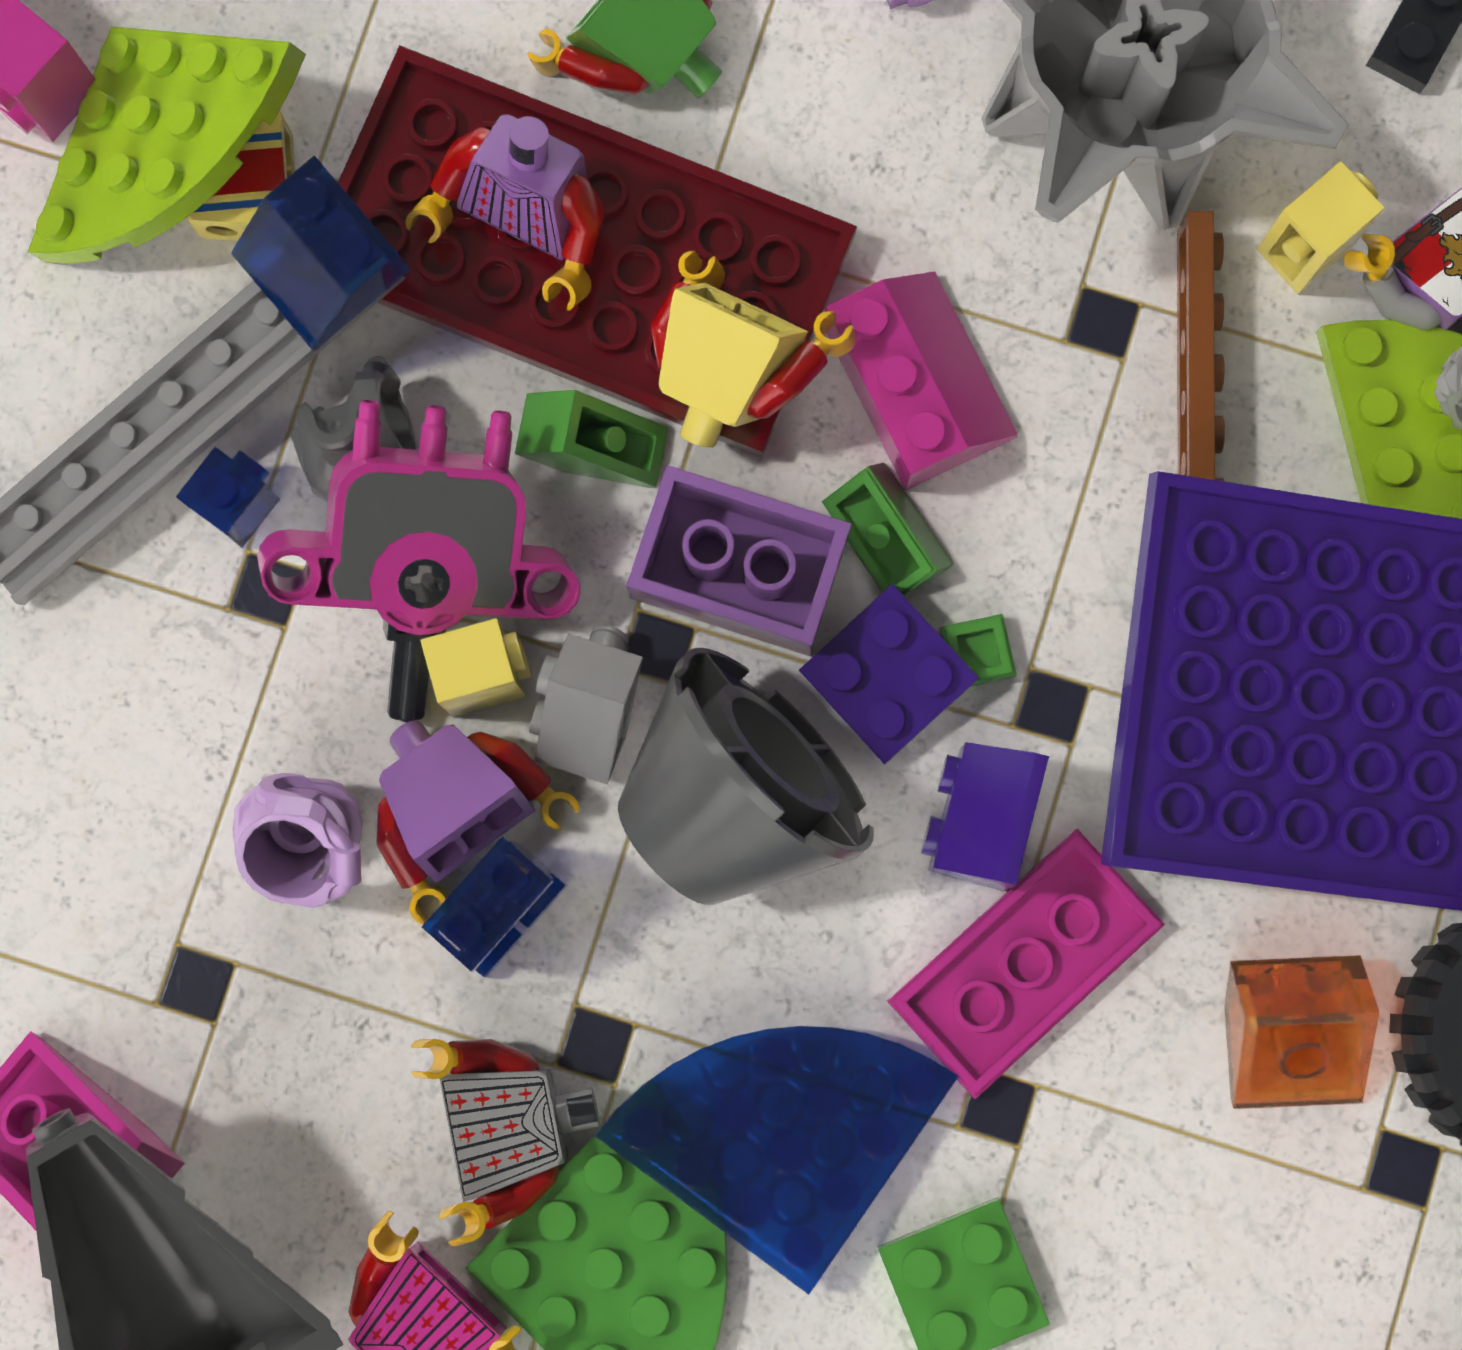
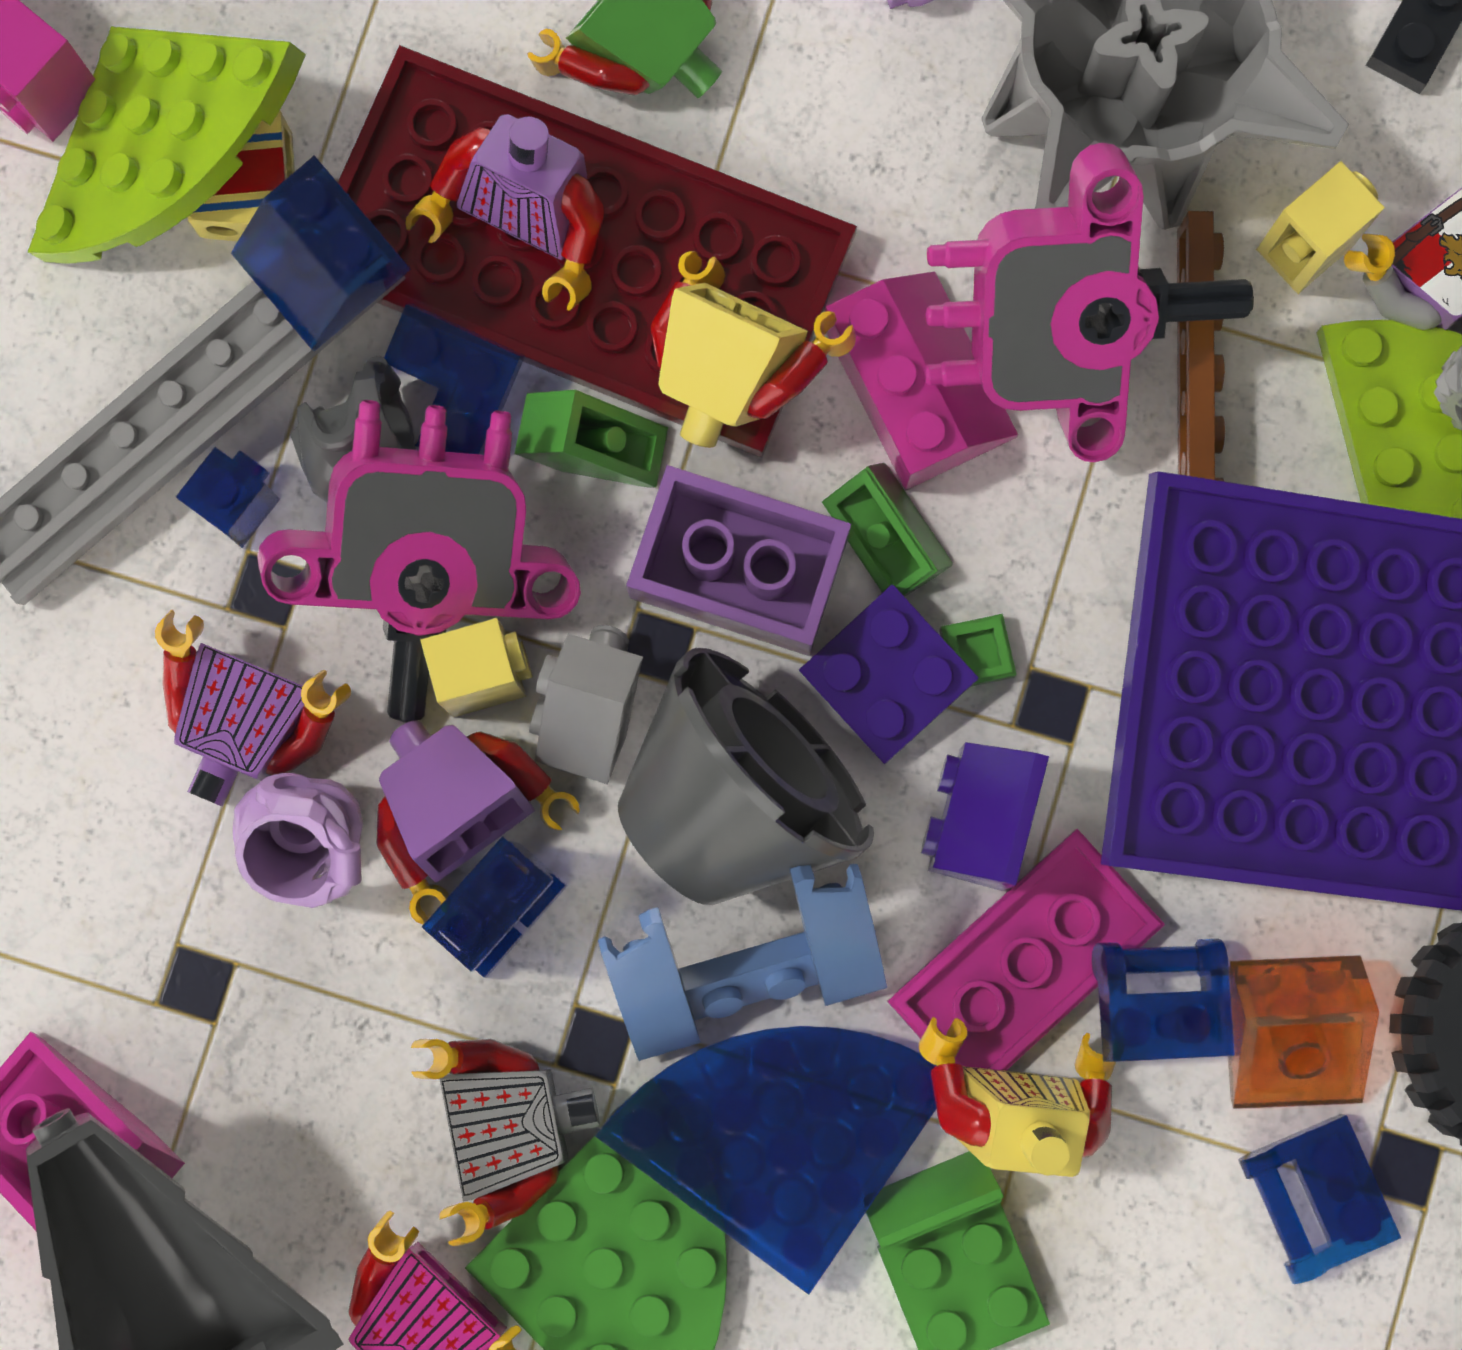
none -> torso [155,610,351,807]
none -> clear blue plate [384,304,525,455]
none -> medium blue wedge [598,864,887,1061]
none -> bright green slope [862,1151,1004,1250]
none -> torso [919,1017,1120,1177]
none -> piece [924,143,1254,462]
none -> clear blue plate [1092,938,1235,1062]
none -> clear blue plate [1238,1114,1401,1284]

